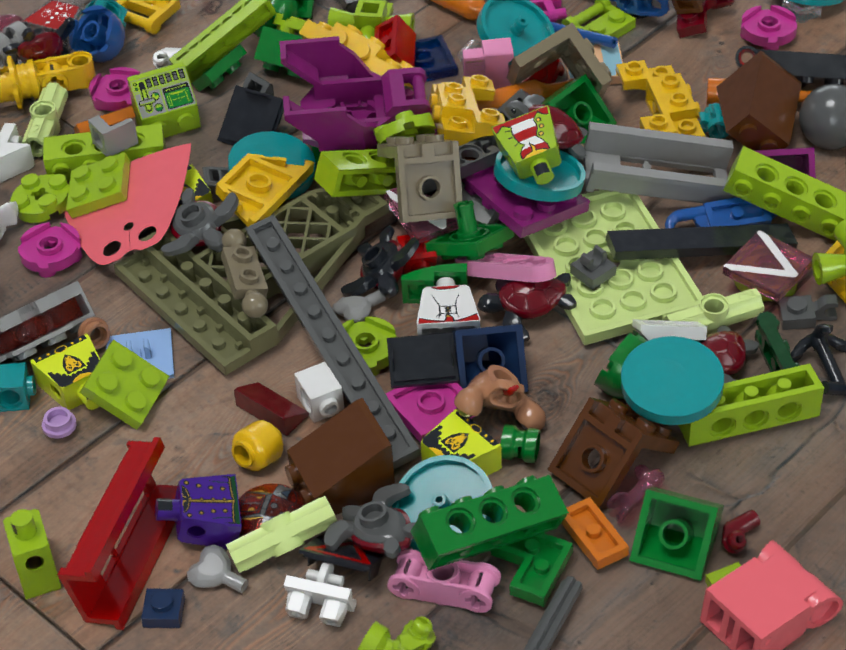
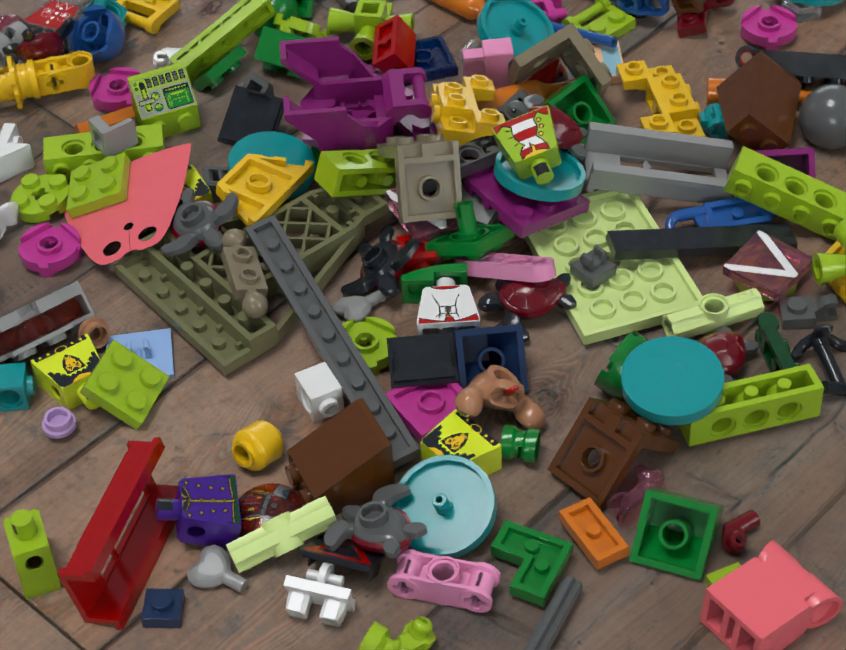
yellowish green piece [21,82,68,157] -> none
dark red slope [234,382,309,436] -> none
yellow bracket [299,19,414,90] -> none
lime plate [373,110,436,144] -> none
green brick [410,475,569,571] -> none
white slope [632,319,707,341] -> none

